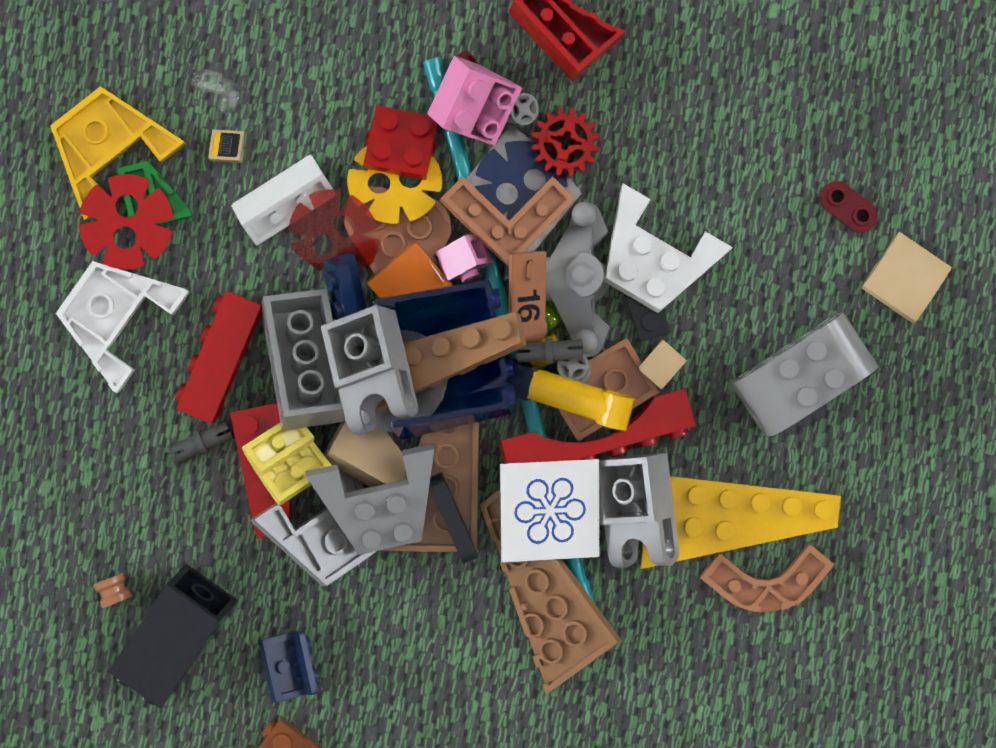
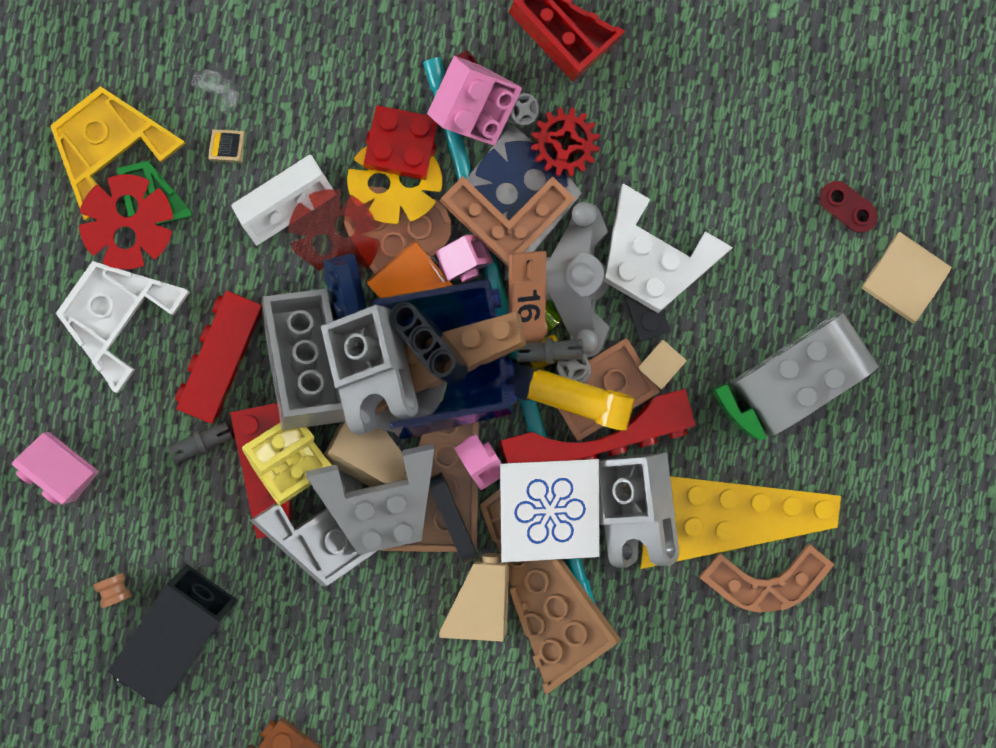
dark blue bracket [258,630,319,703] -> none
none -> bright pink slope [12,432,99,505]
none -> black beam [390,302,468,385]
none -> tan slope [439,553,509,642]
none -> bright pink brick [454,435,502,490]
none -> green slope [709,384,767,441]

